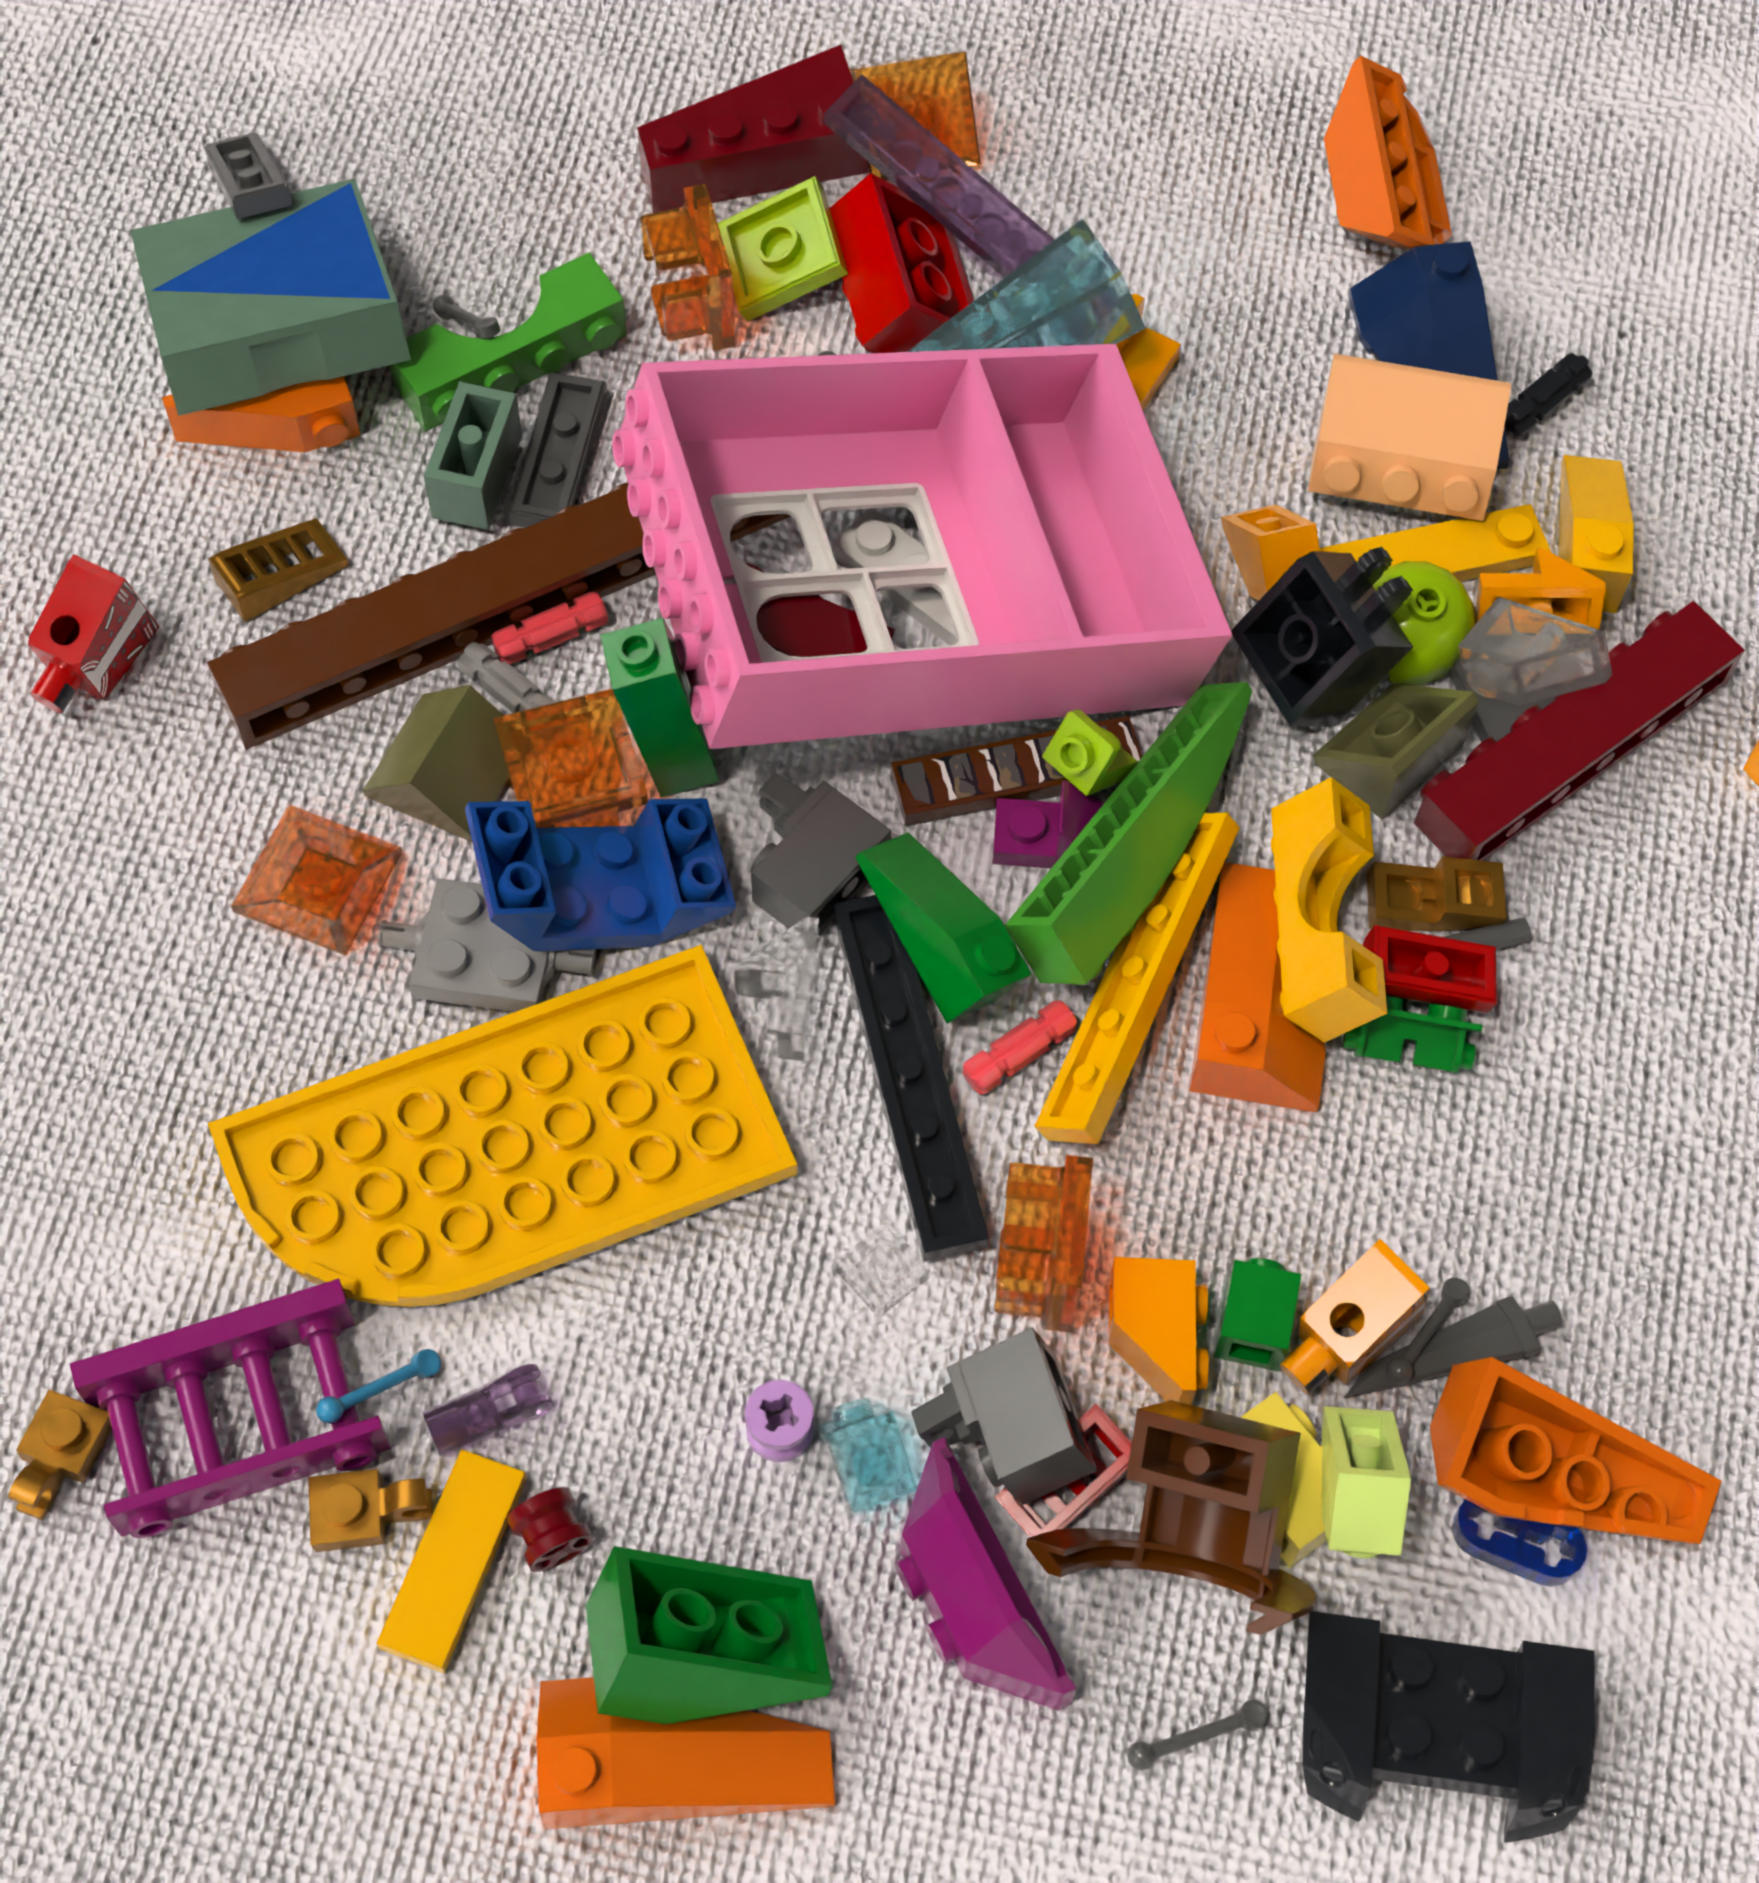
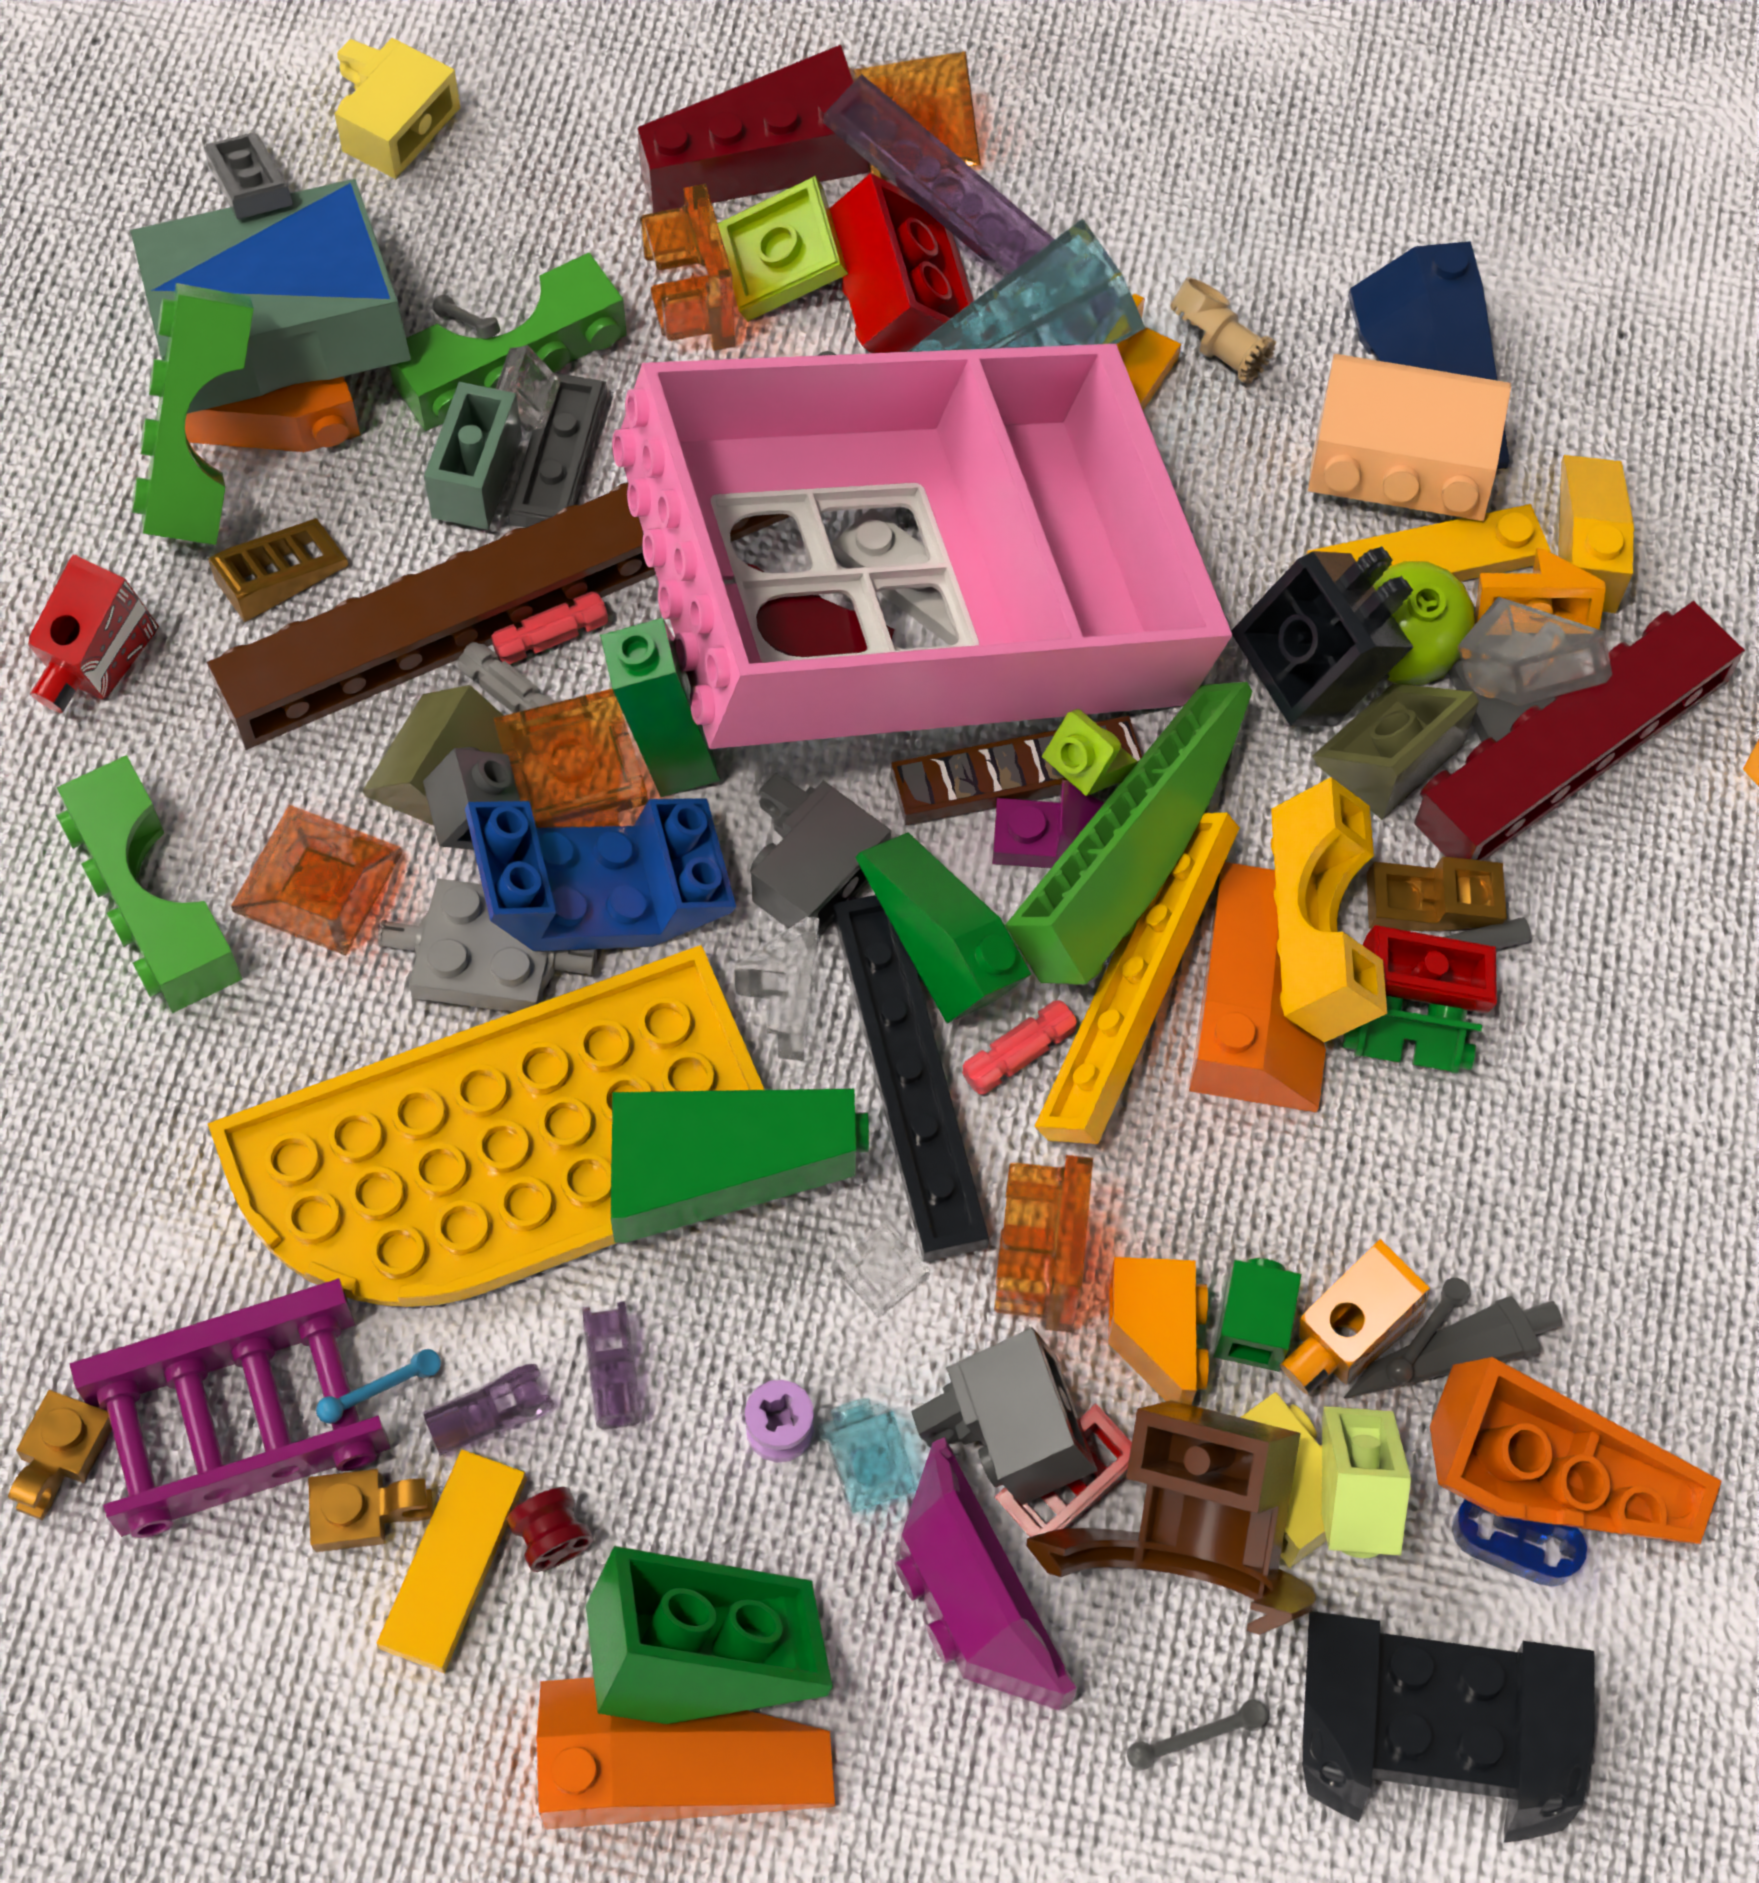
light orange slope [1221,504,1320,601] -> none
orange wedge [1324,56,1452,250] -> none
black axle [1504,353,1593,437] -> none
none -> bright green arch [56,755,243,1013]
none -> bright green arch [132,283,254,545]
none -> light yellow hinge [334,38,461,179]
none -> dark grey brick [423,747,520,850]
none -> clear plate [495,345,561,431]
none -> clear purple bar [582,1301,642,1430]
none -> green slope [610,1088,869,1243]
none -> tan connector [1170,277,1276,384]

